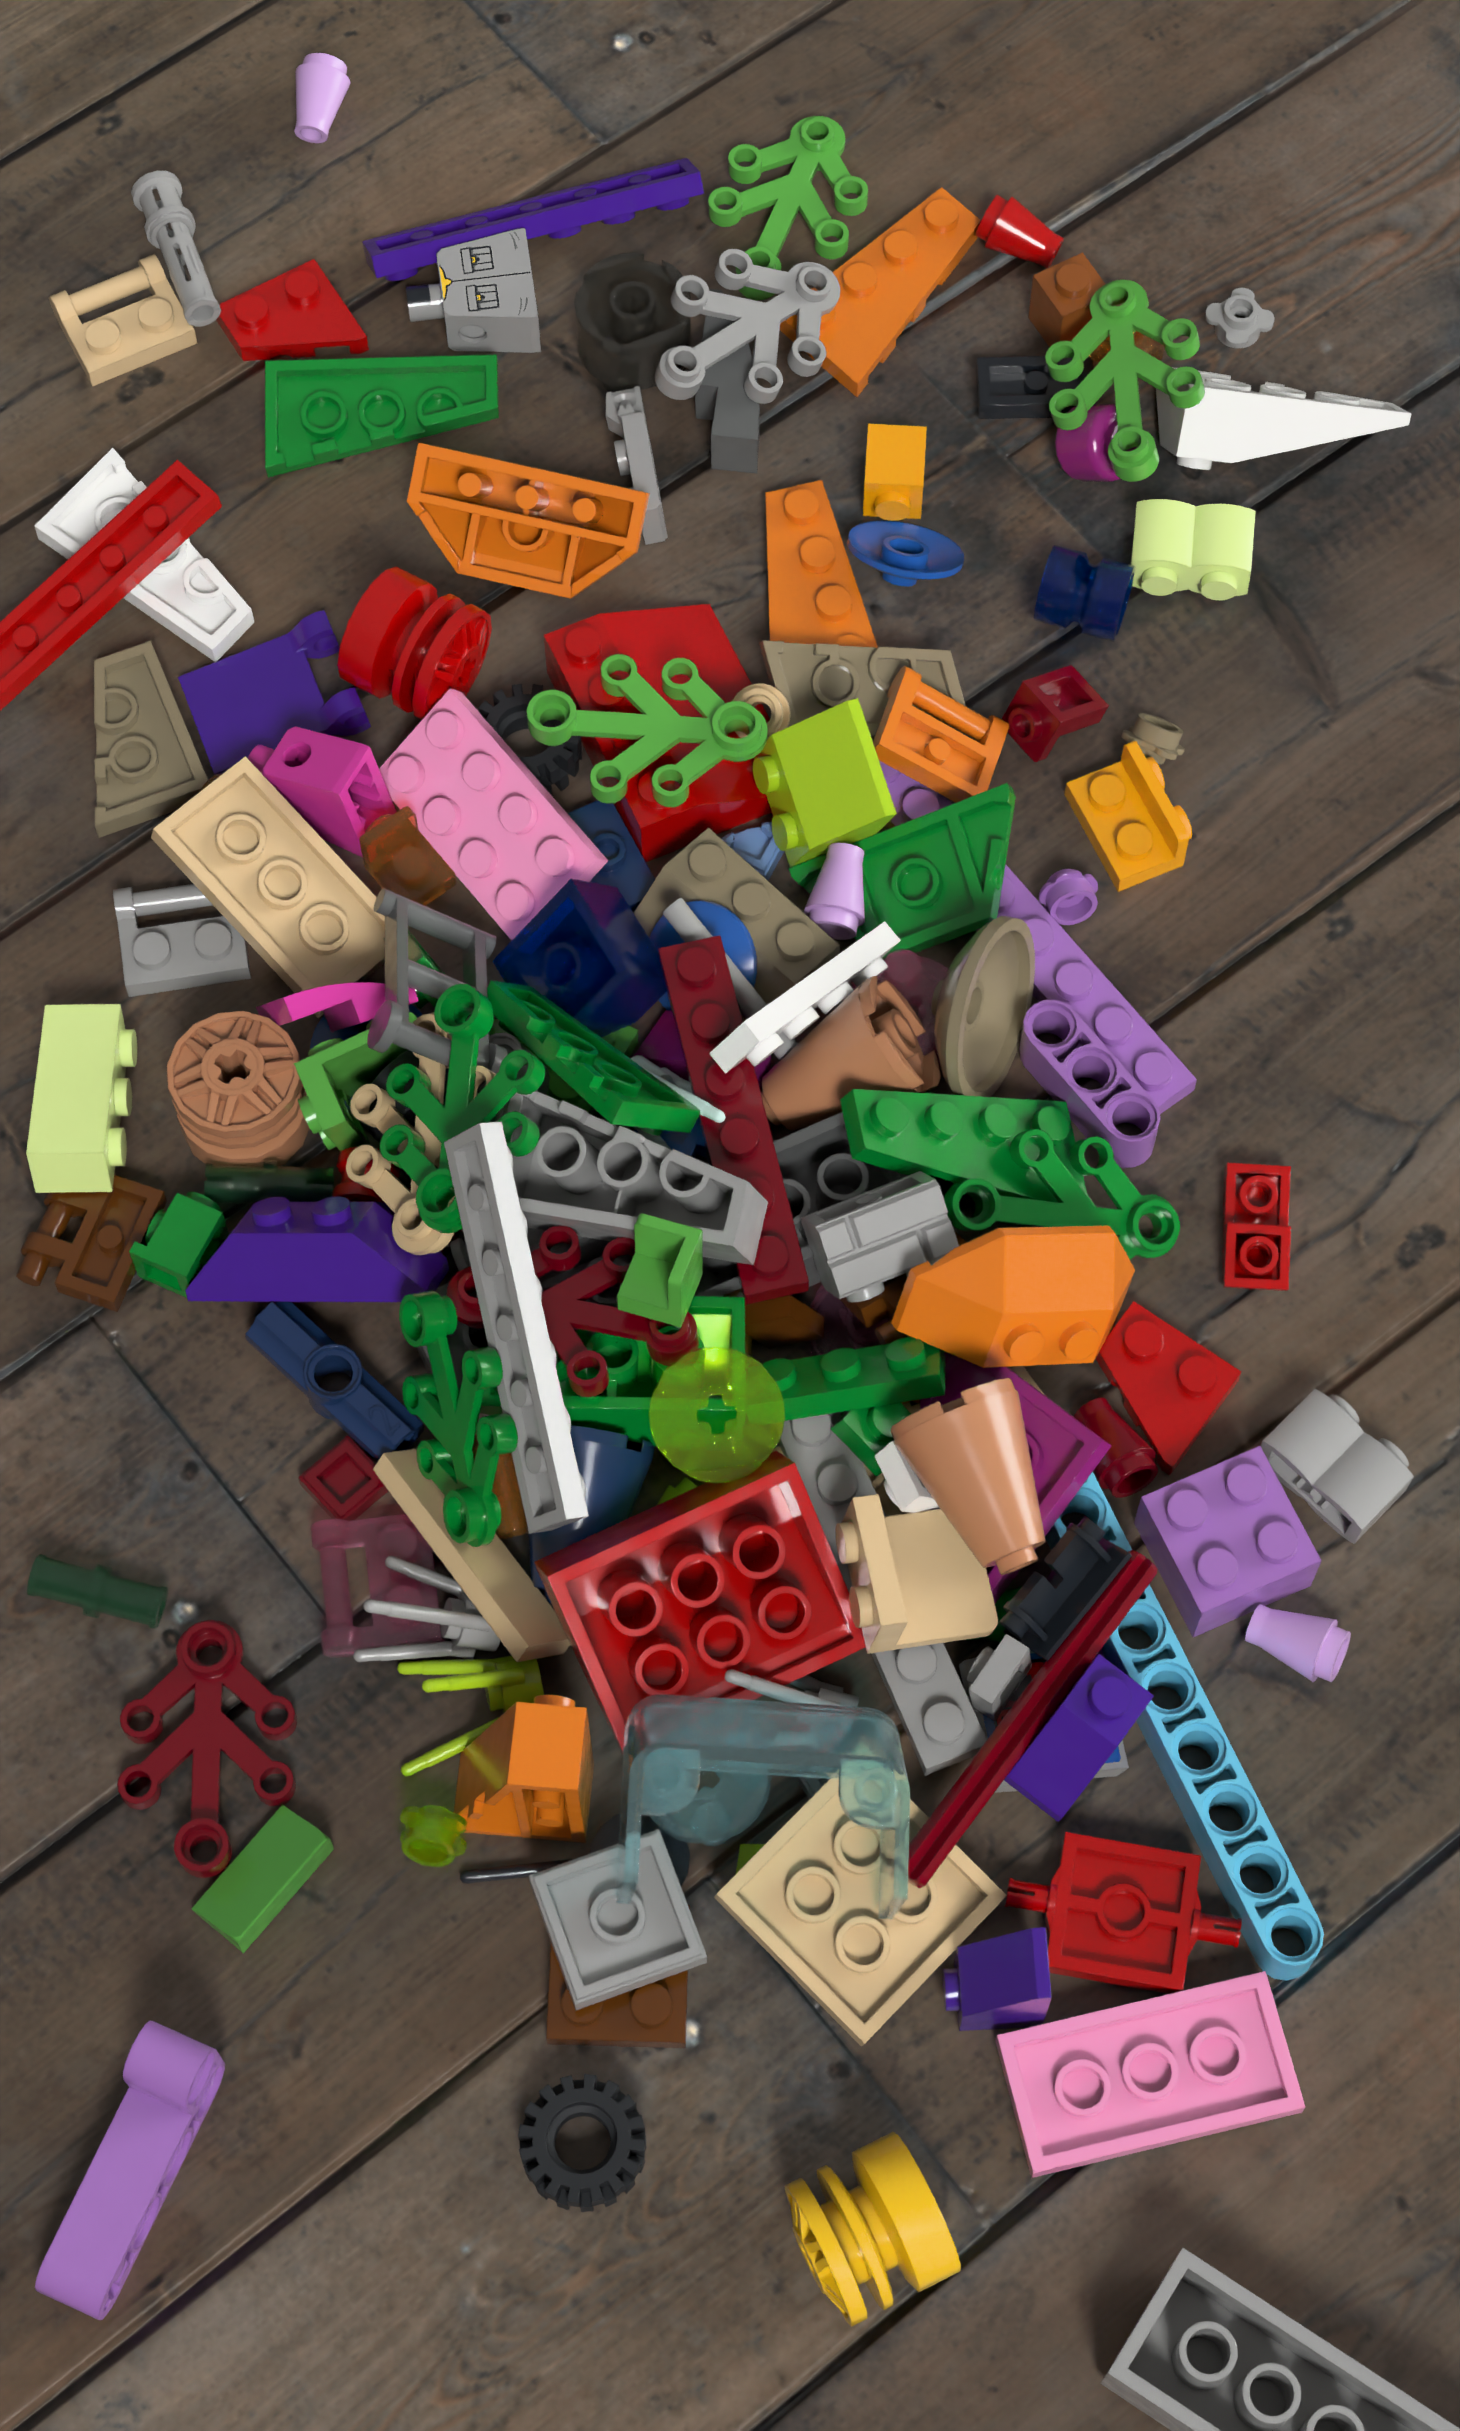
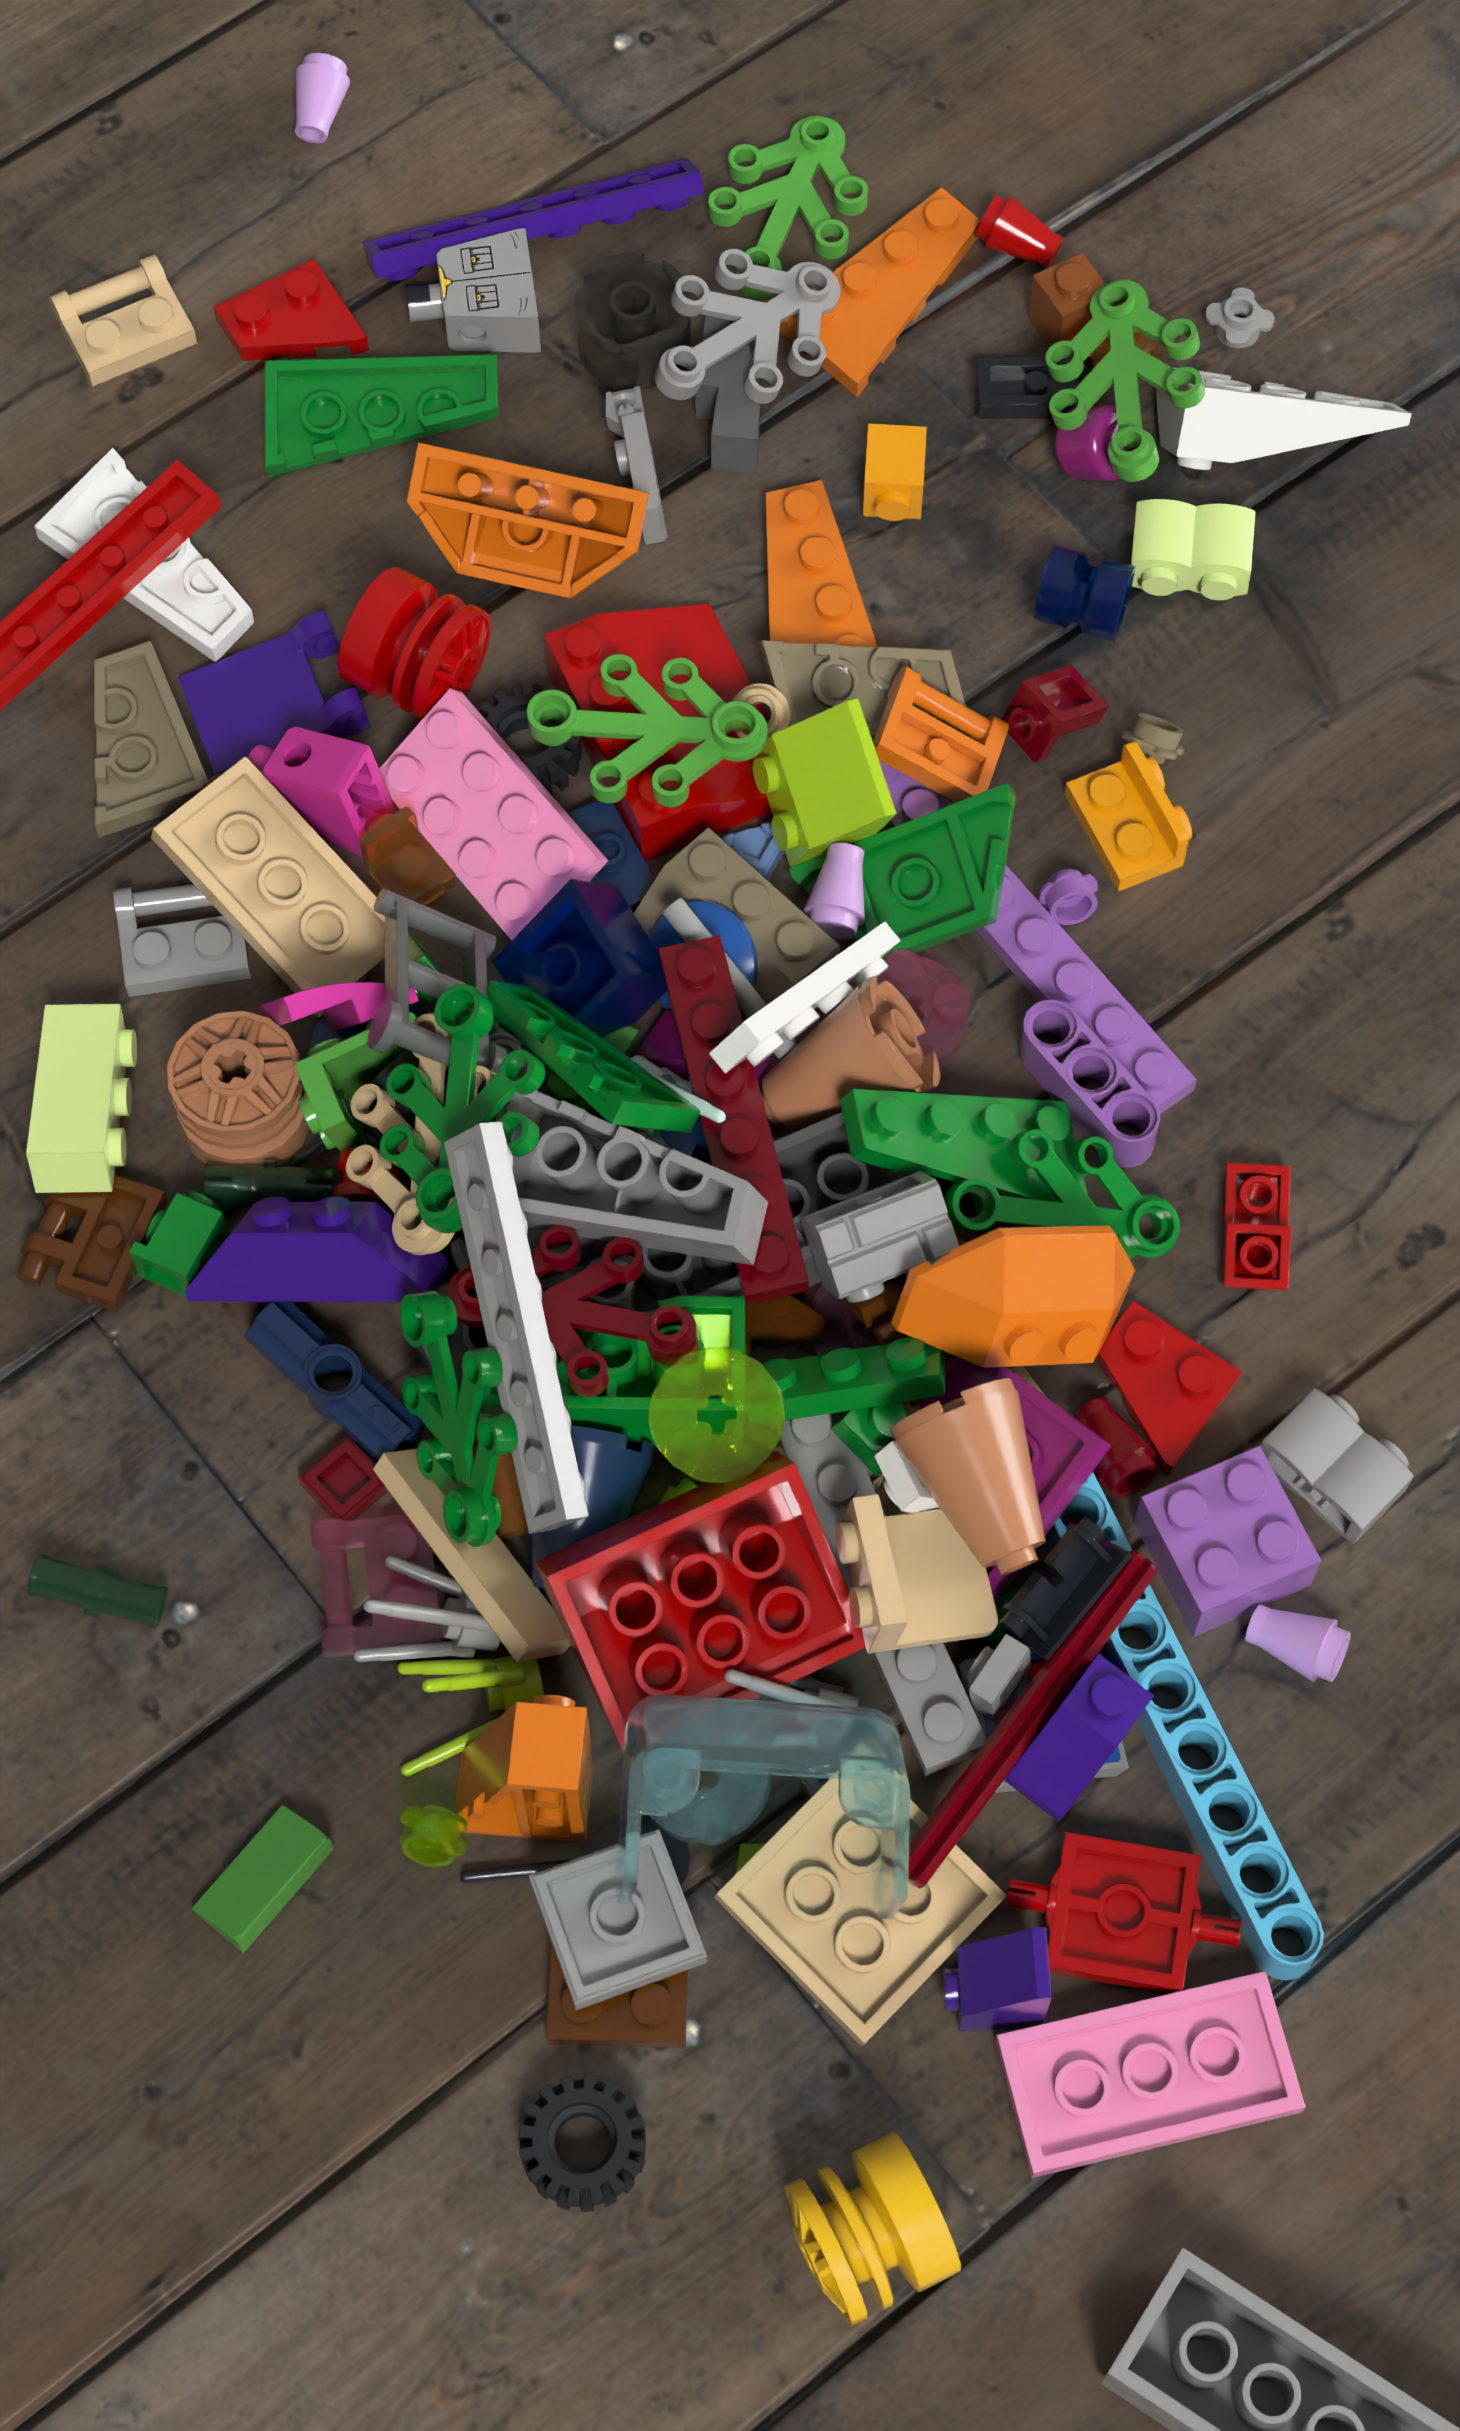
medium lavender beam [35,2020,225,2320] -> none
dark red plant [117,1620,297,1878] -> none
light grey pin [131,170,221,327] -> none
bright green panel [617,1213,703,1328] -> none
blue dish [847,521,964,587] -> none
dark tan dish [931,916,1035,1097] -> none

